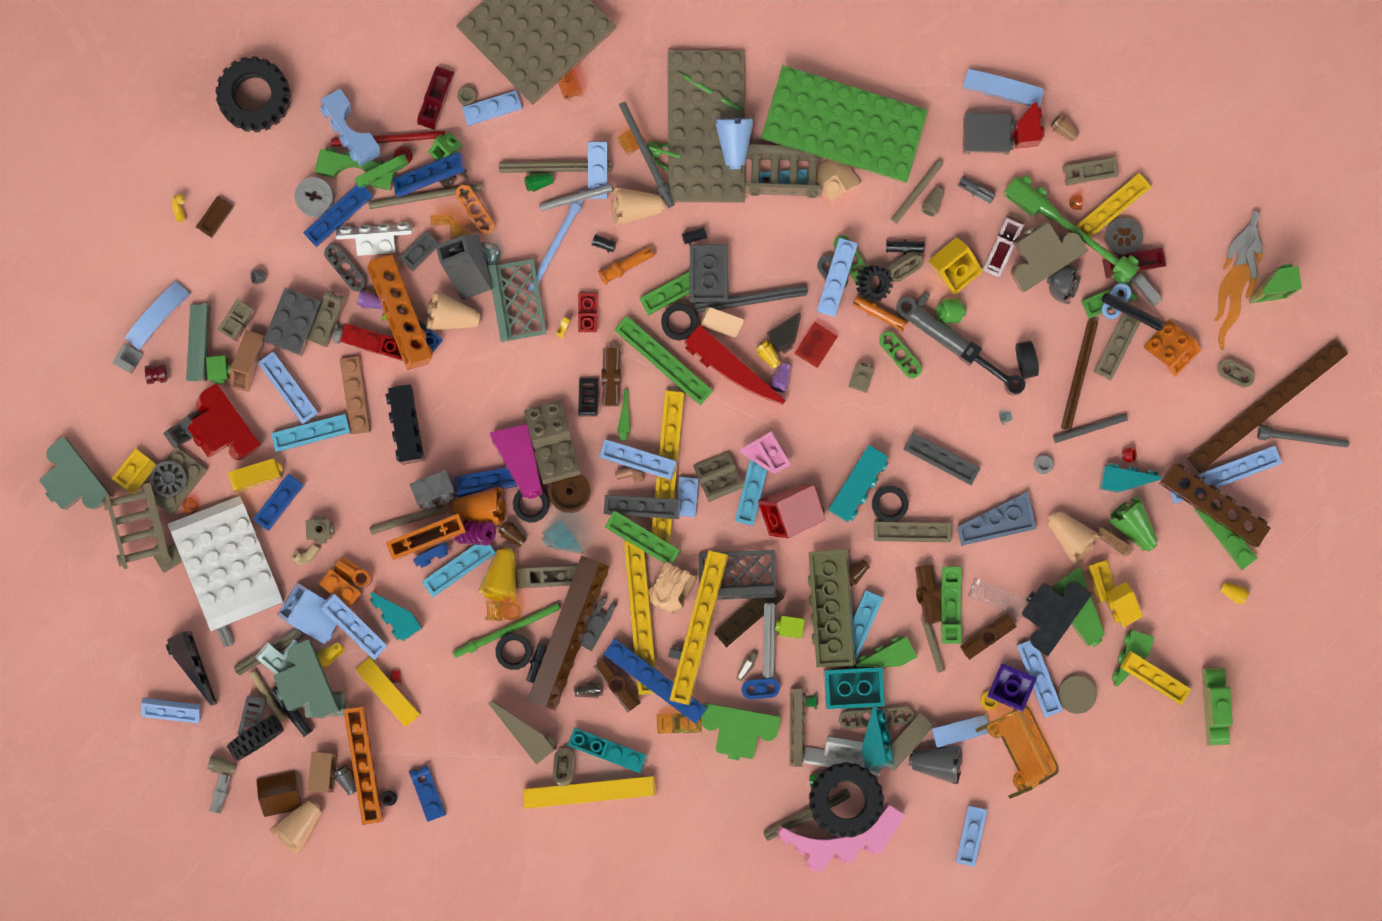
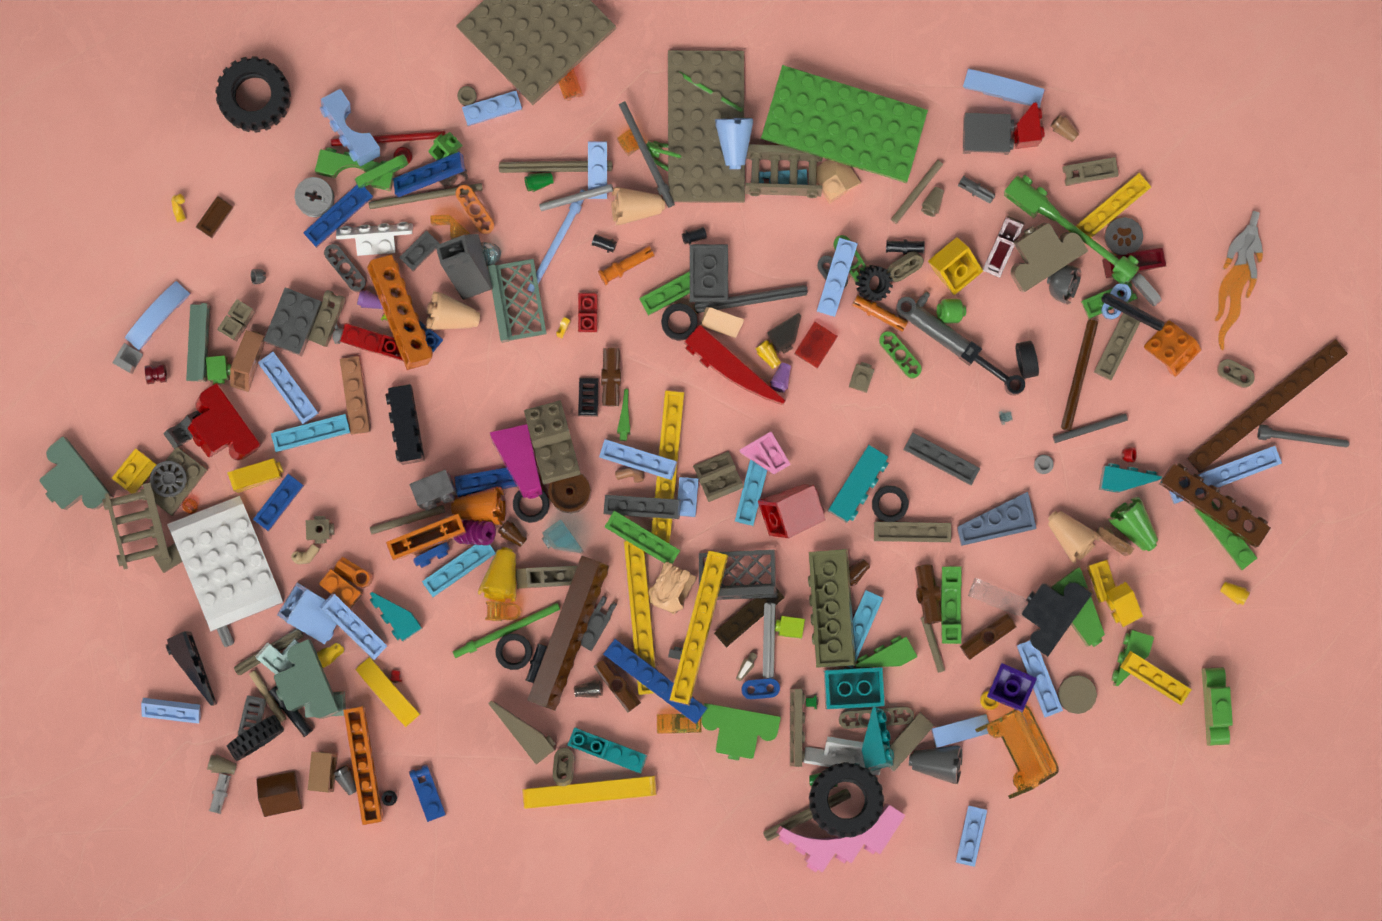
light nougat cone [269,801,322,855] -> none
dark red slope [417,66,454,130] -> none
bright green plate [614,316,713,406] -> none
clear orange hinge [1069,195,1082,210] -> none
bright green slope [1249,264,1302,304] -> none

